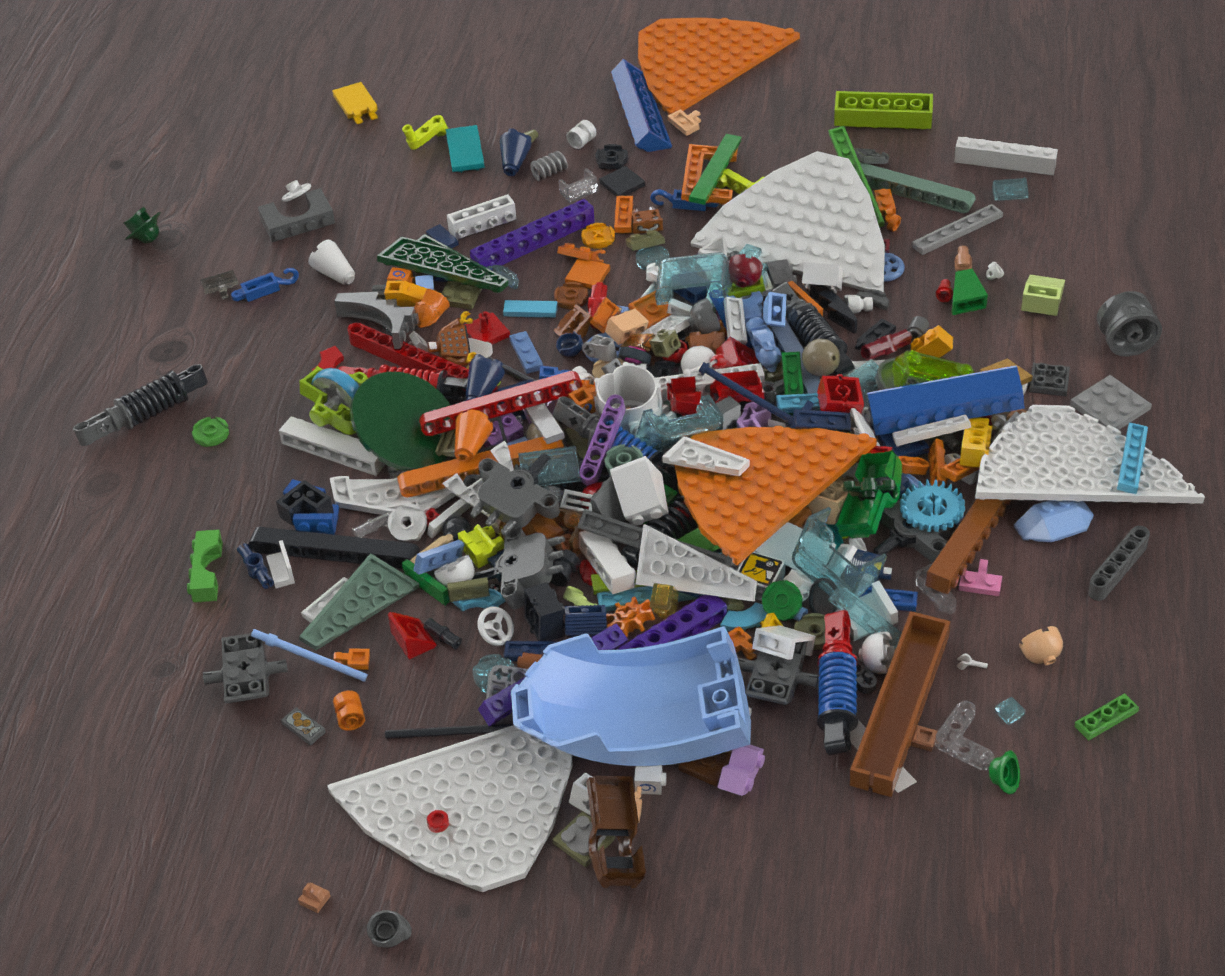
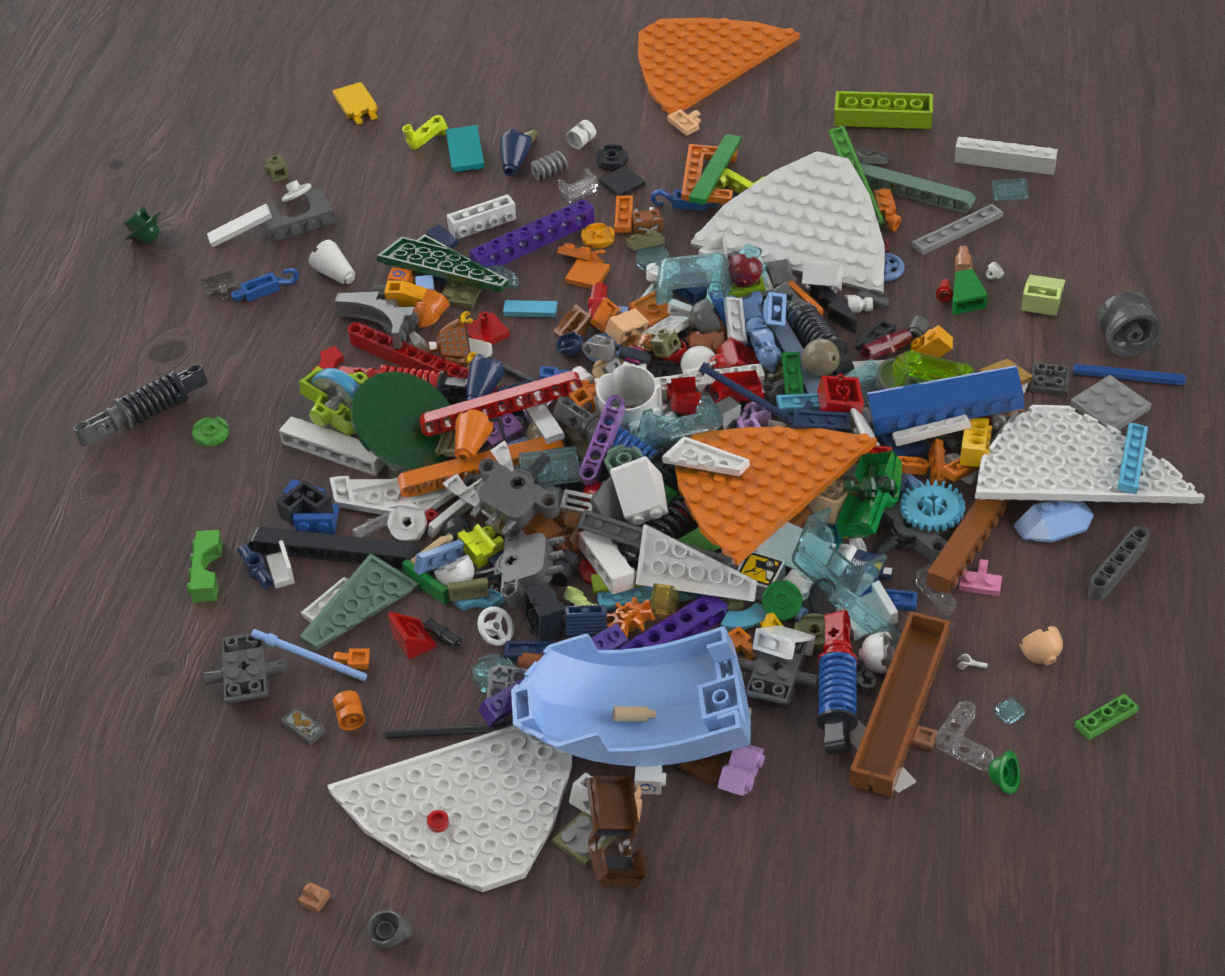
medium blue plate [509,331,543,374] -> none
dark orange tile [554,282,588,309] -> none
blue slope [611,59,672,152] -> none
none -> white tile [207,204,272,247]
none -> olive brick [264,154,289,182]
none -> tan cylinder [612,706,656,722]
none -> blue axle [1073,364,1186,386]

